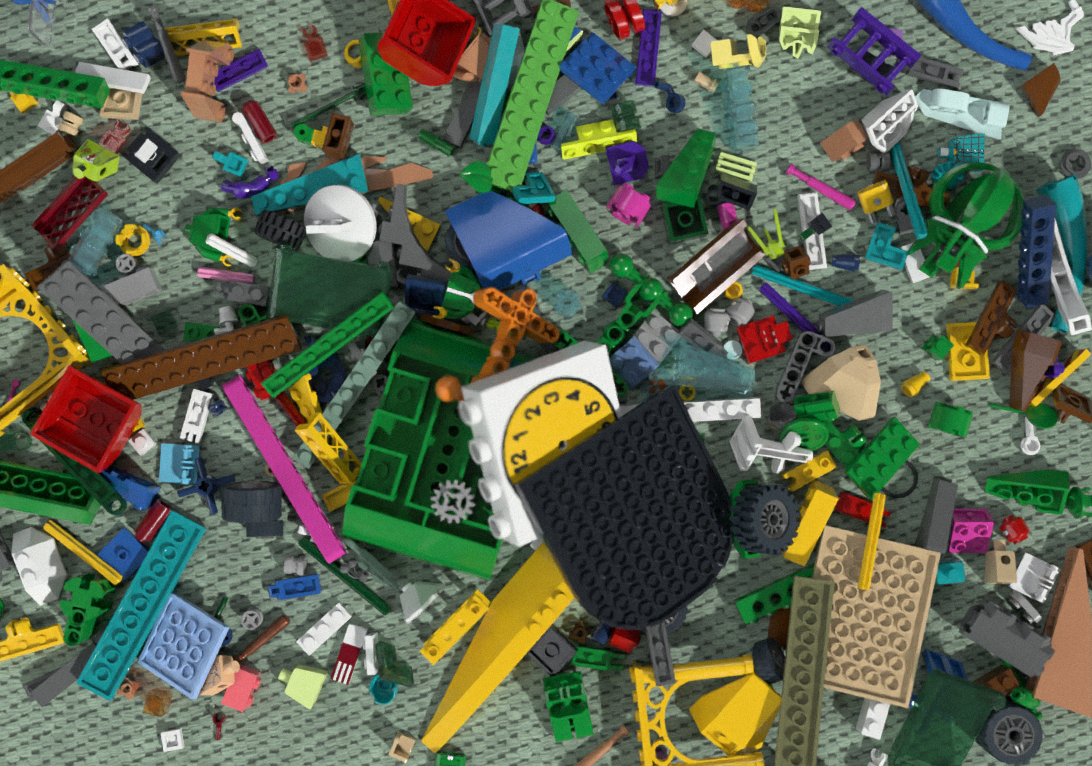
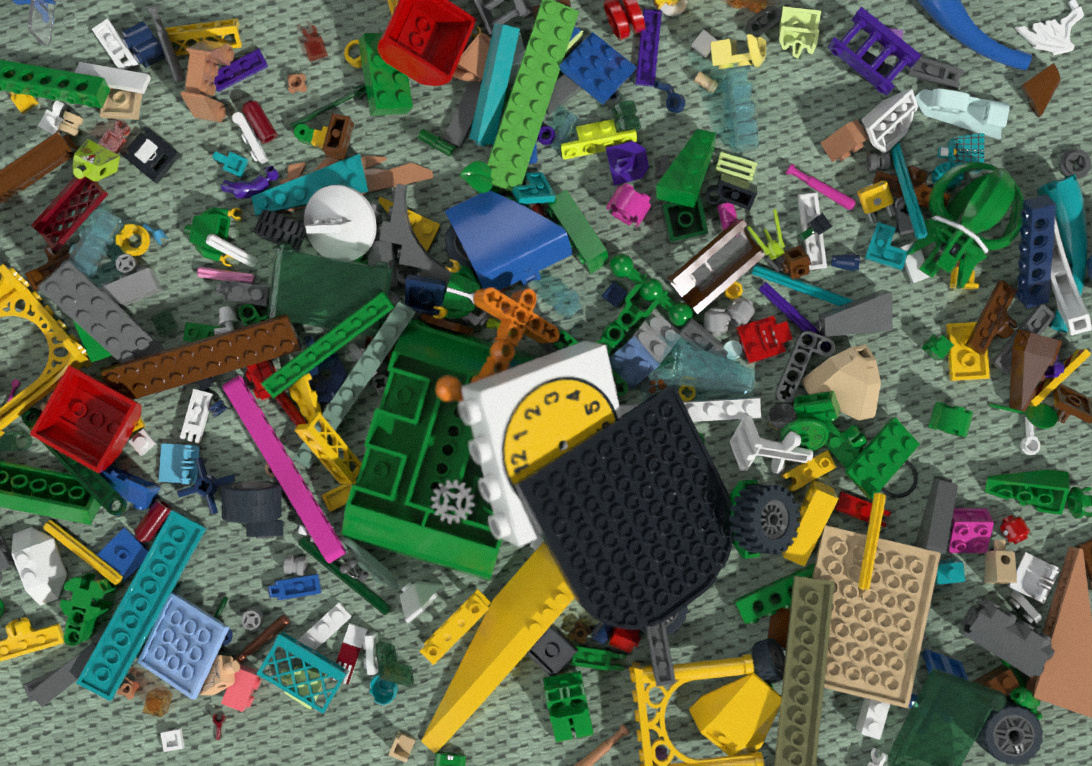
yellow cone [901,371,931,397] -> none
none -> teal fence [257,632,349,714]

